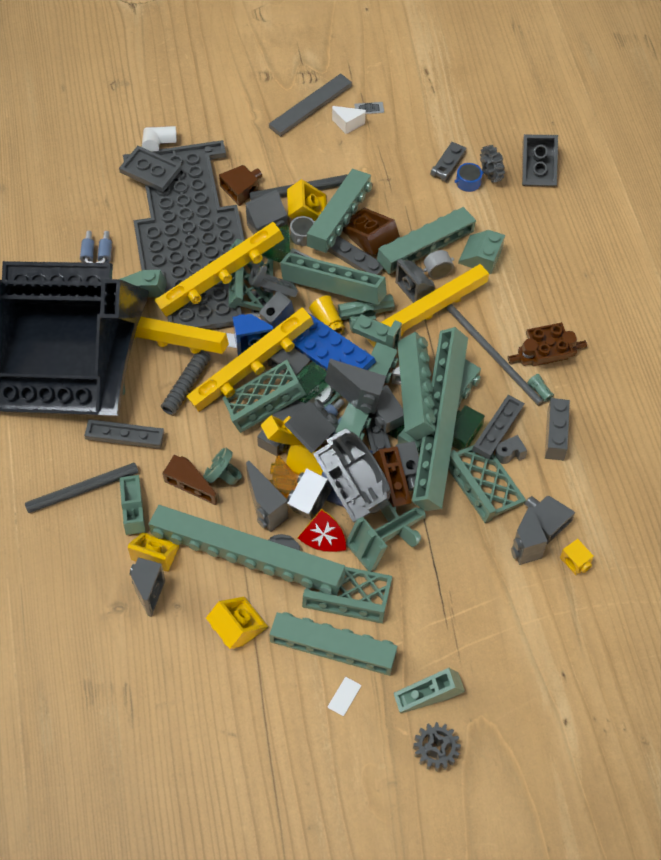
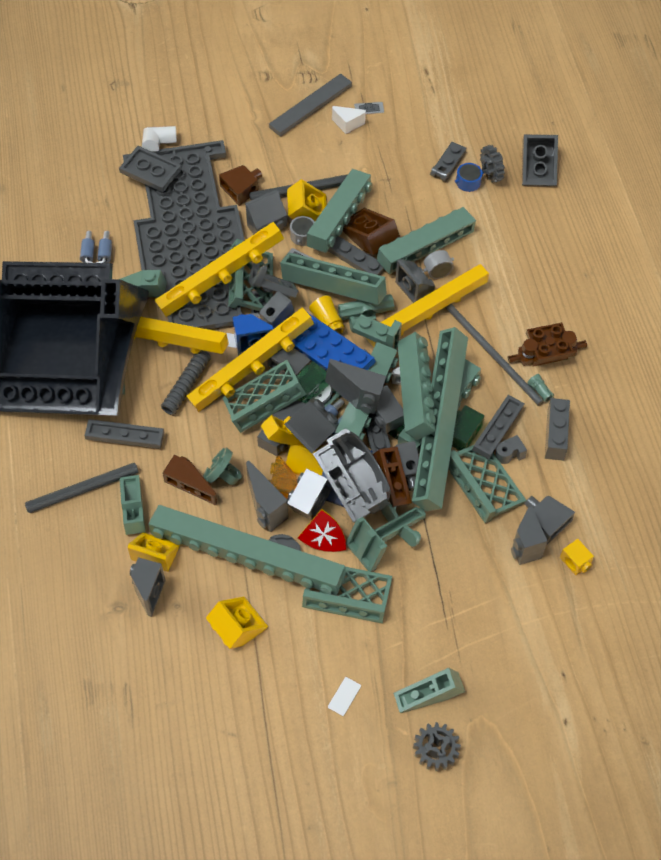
clear green slope [262,225,290,263] -> none
sand green brick [269,612,397,676] -> none
sand green slope [458,230,505,274] -> none

